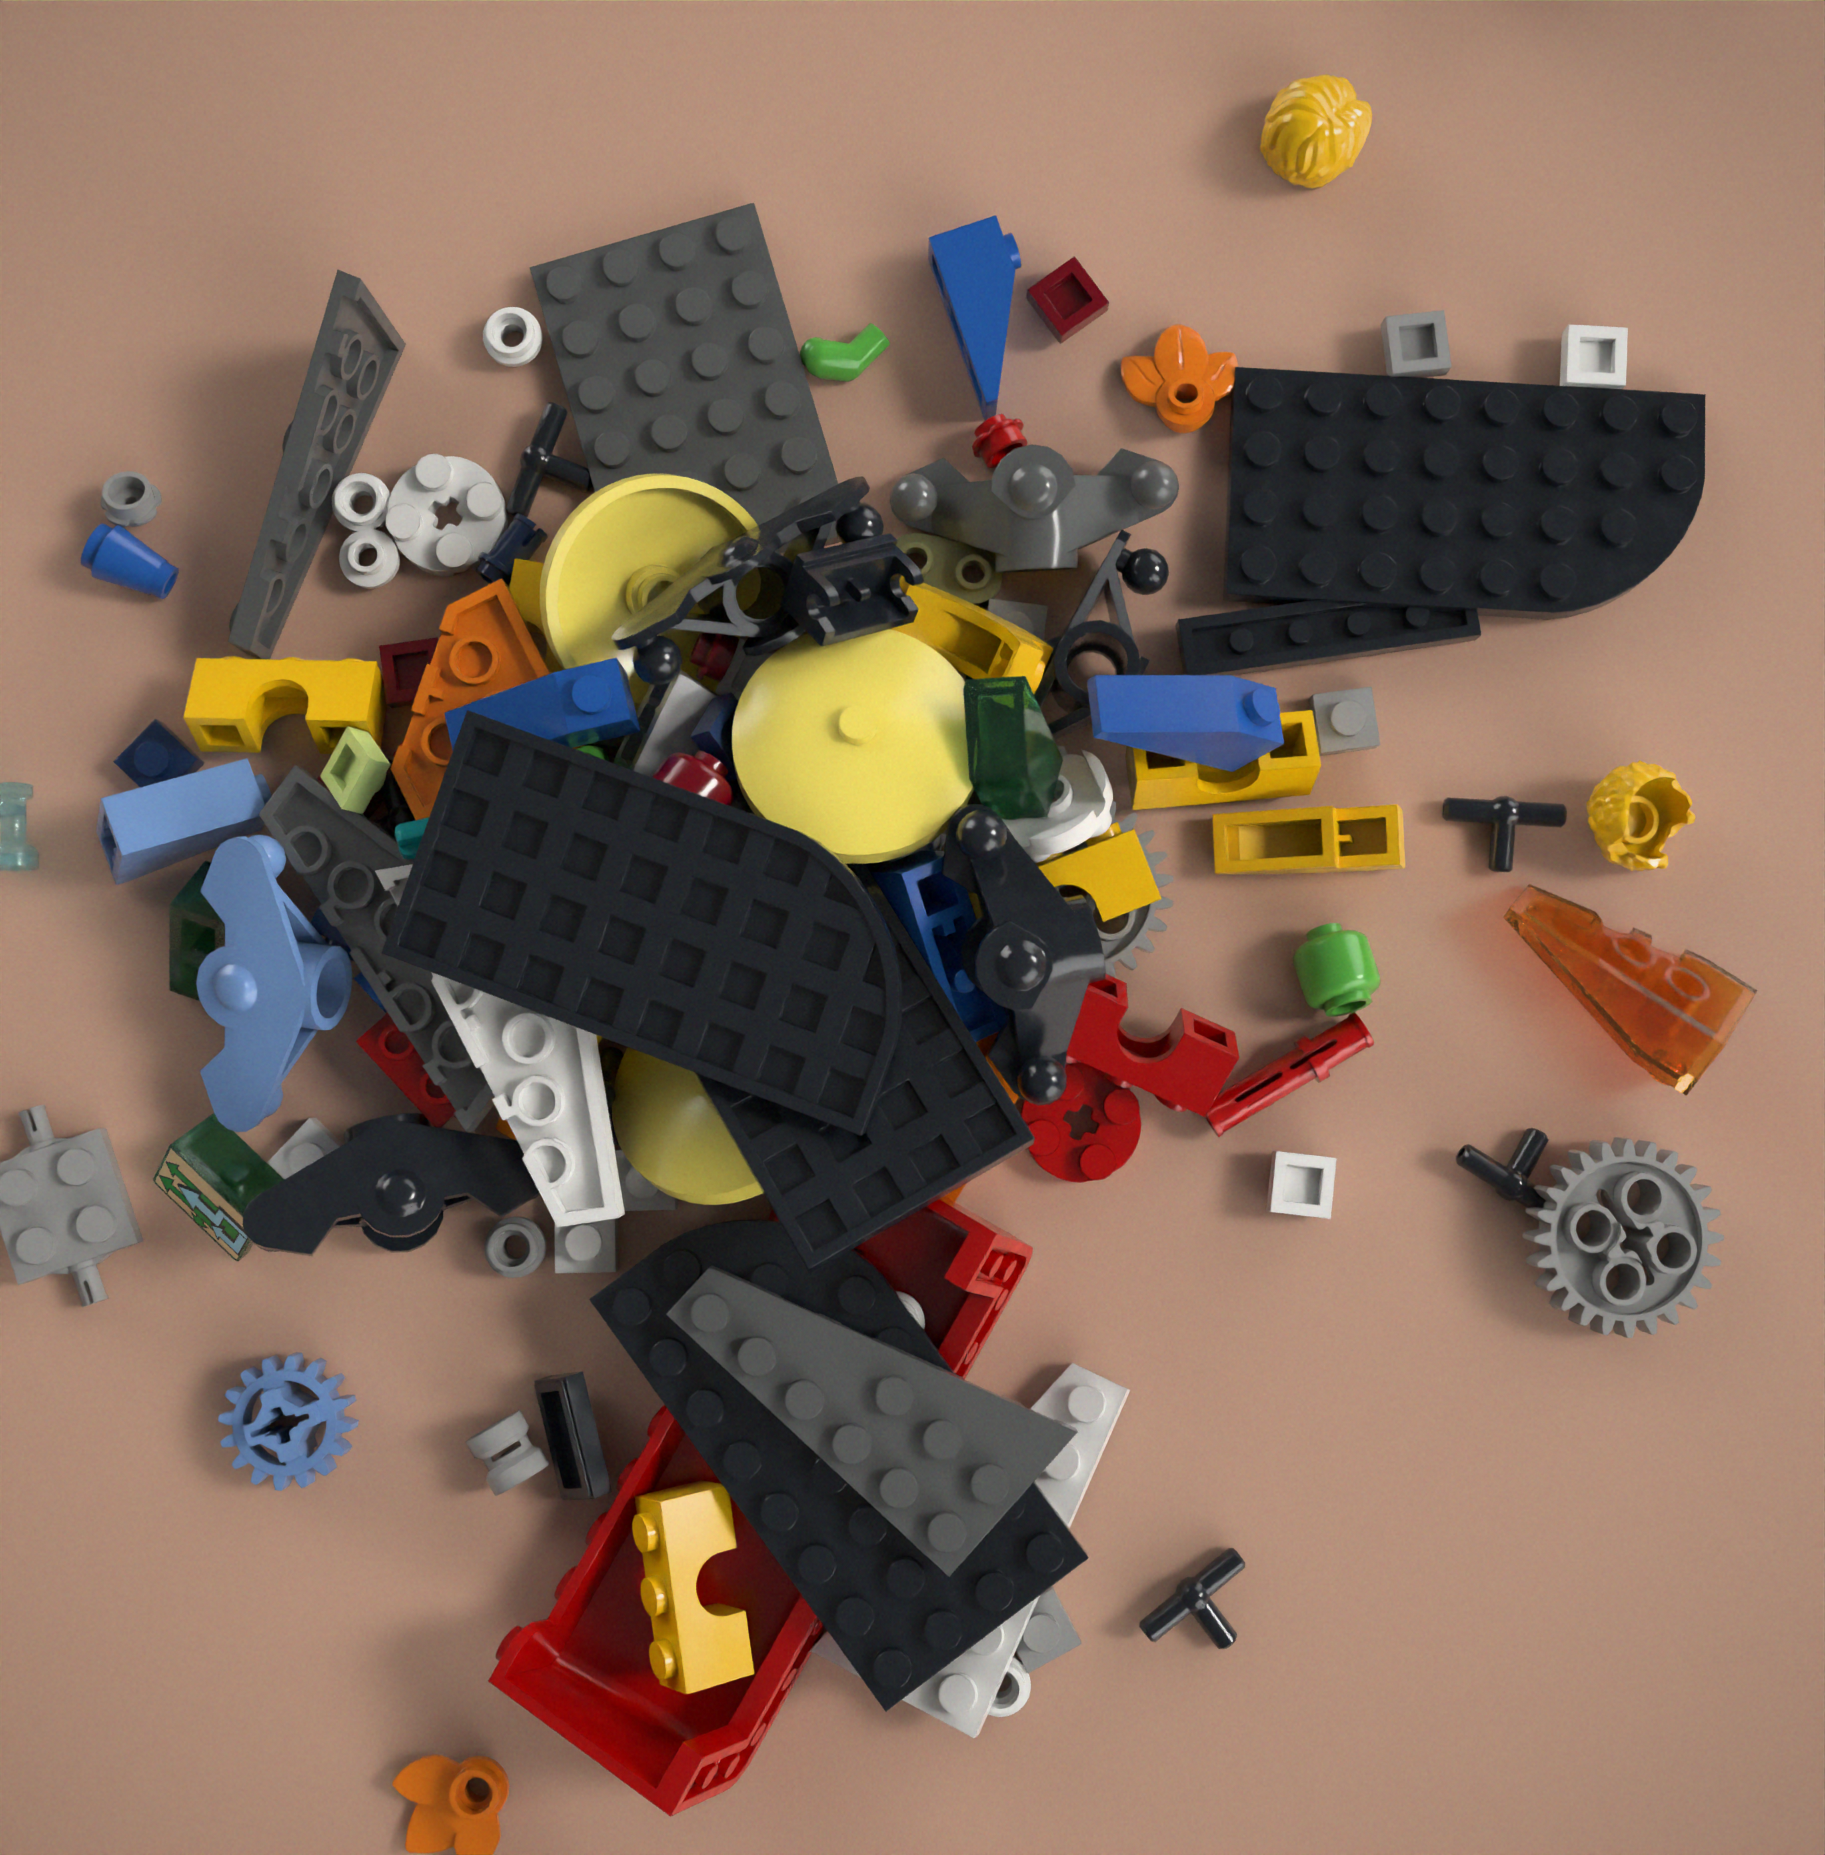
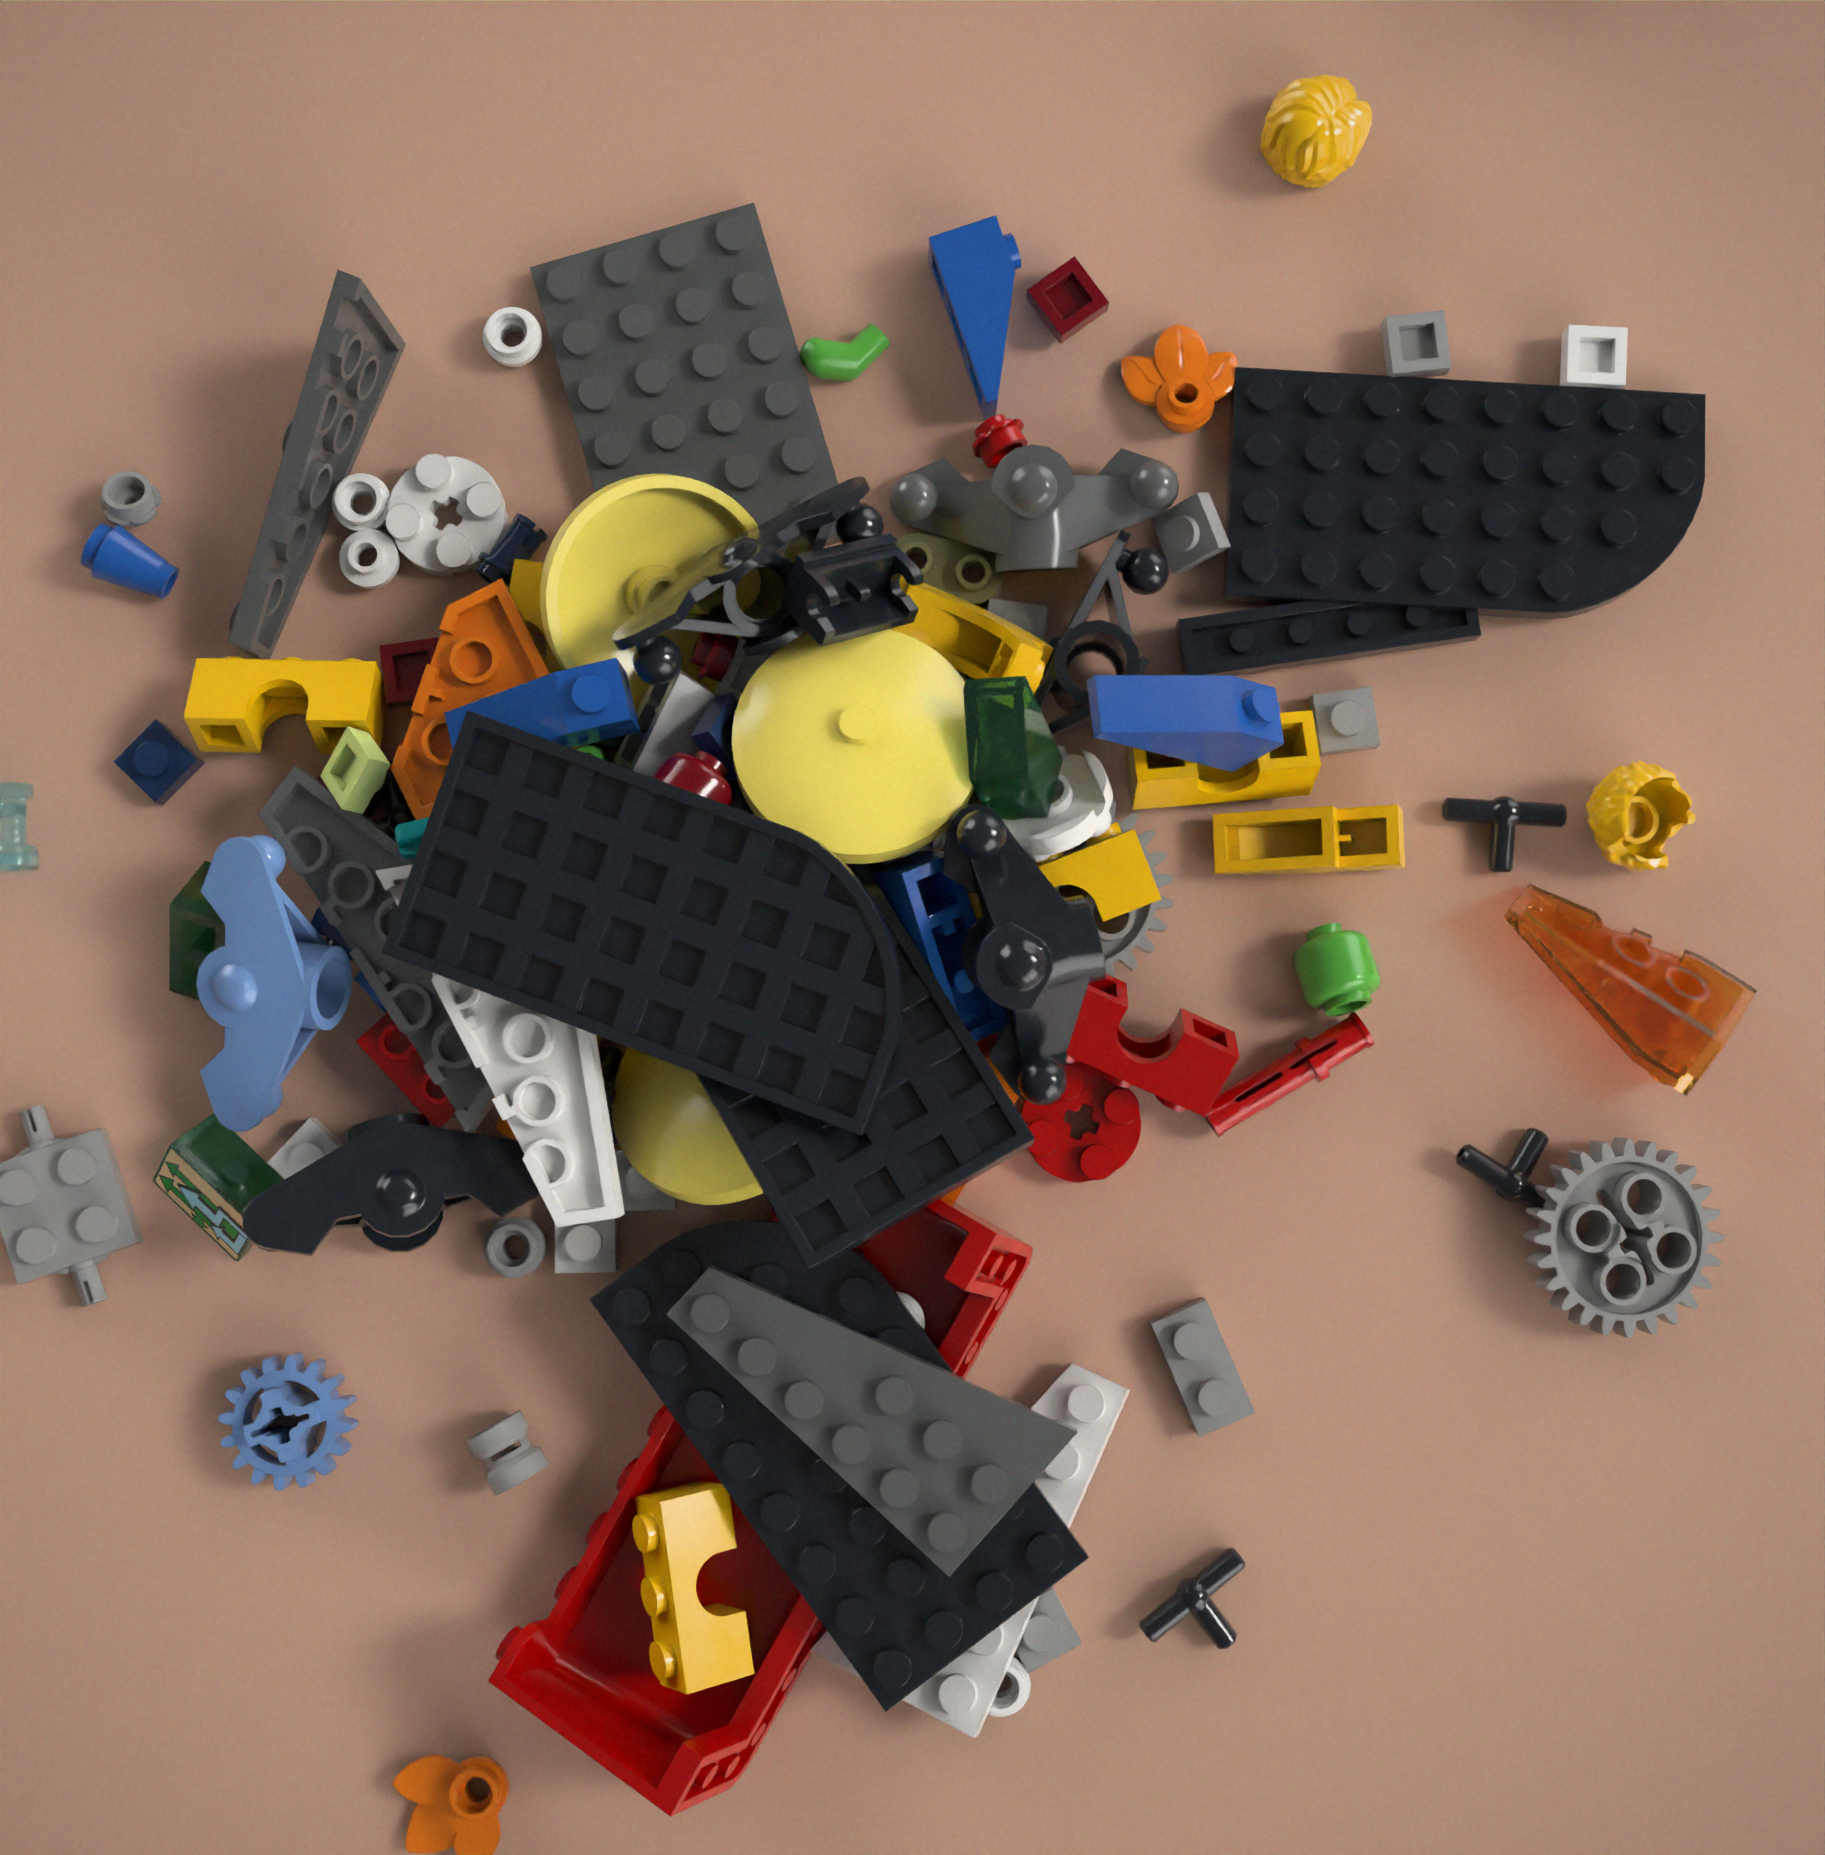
medium blue slope [96,758,271,885] -> none
black piece [506,402,593,517] -> none
black tile [534,1371,612,1500] -> none
white plate [1266,1150,1337,1219] -> none
none -> light grey plate [1148,1298,1255,1437]
none -> light grey plate [1150,492,1231,573]

